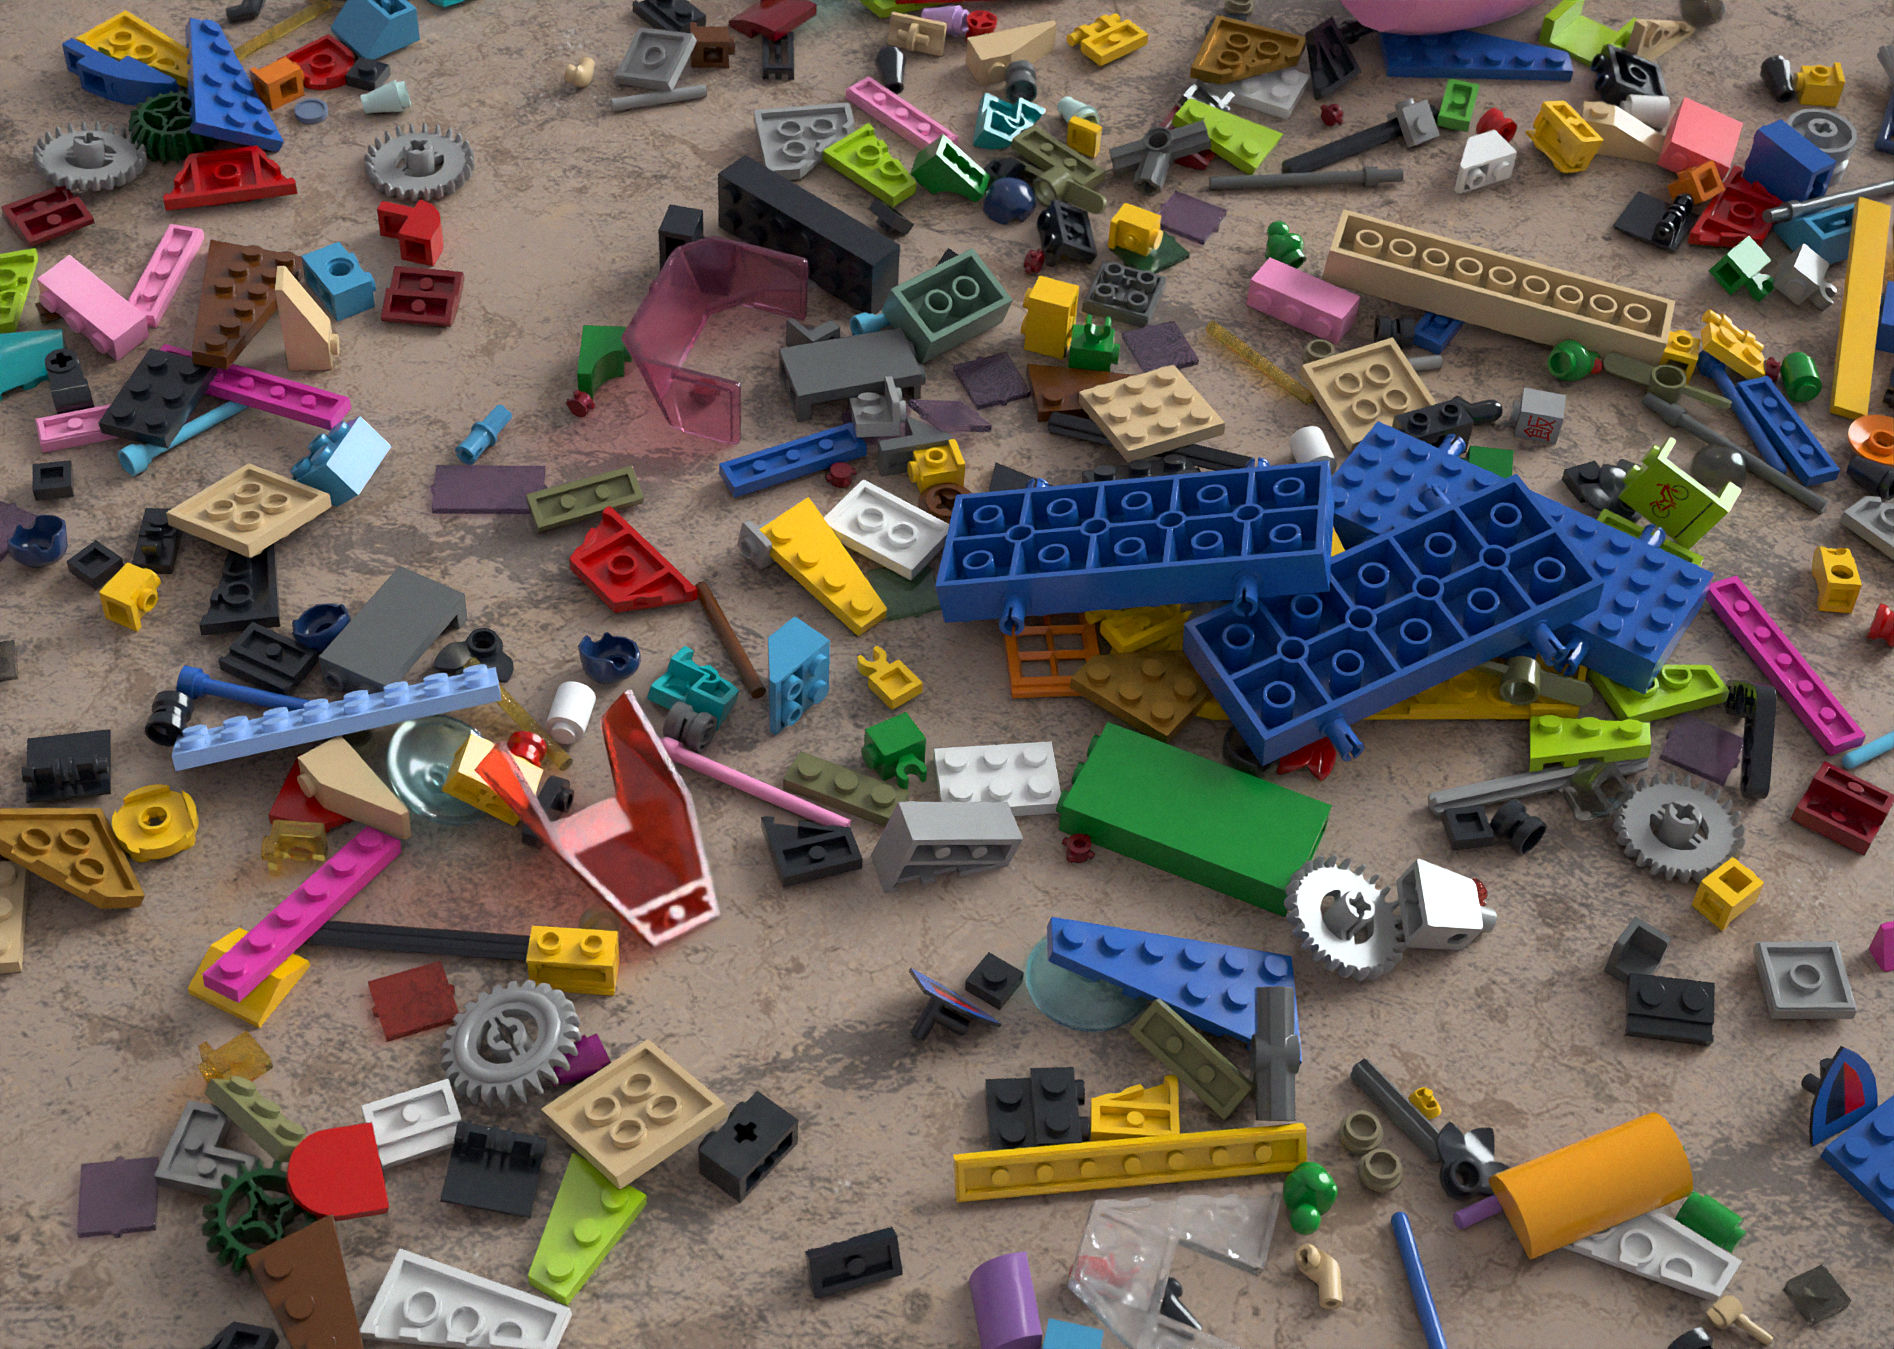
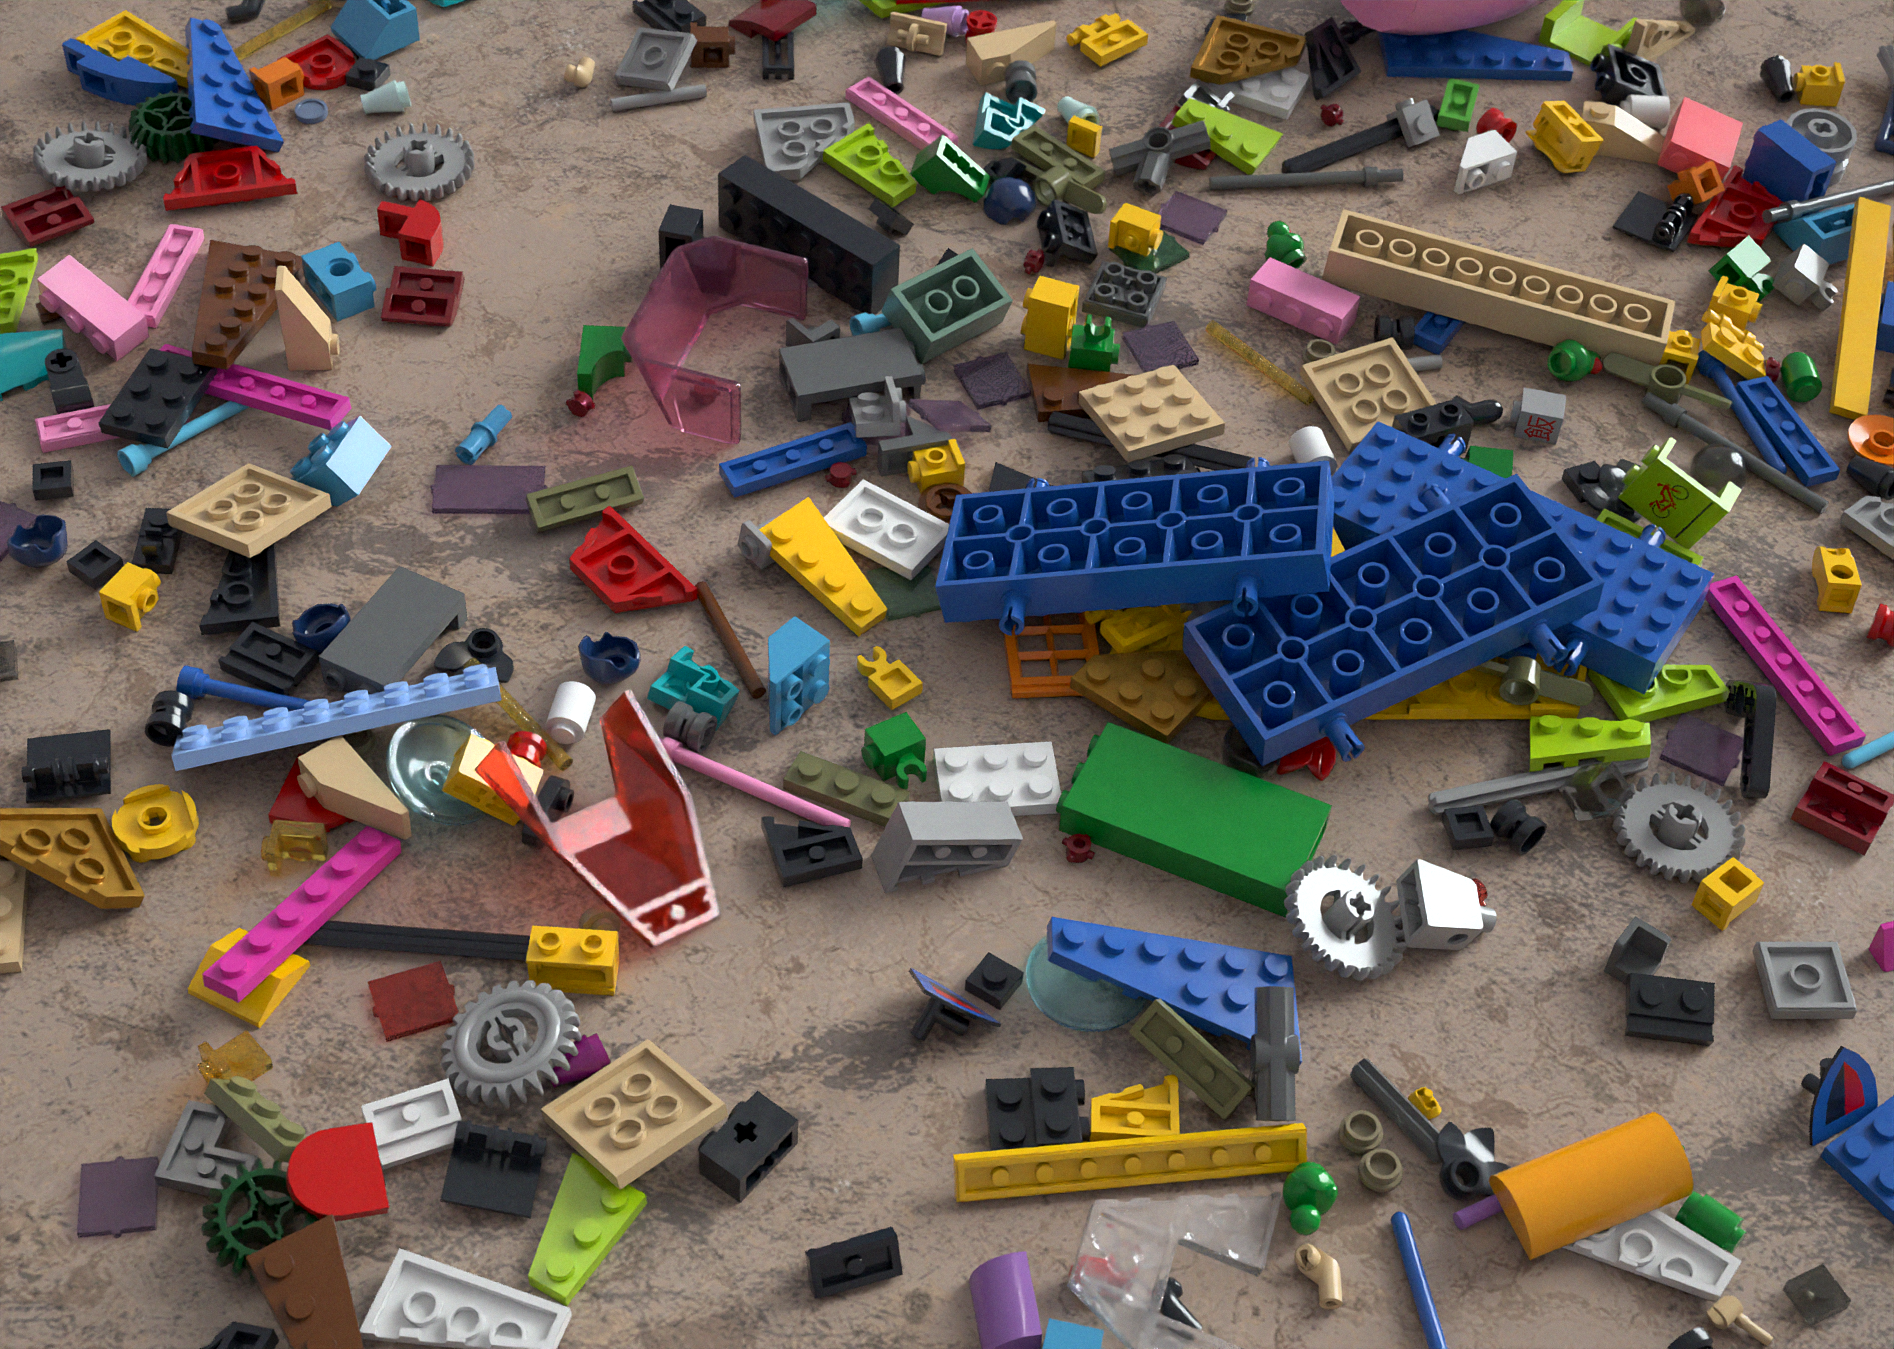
none -> yellow brick [1708,276,1763,331]

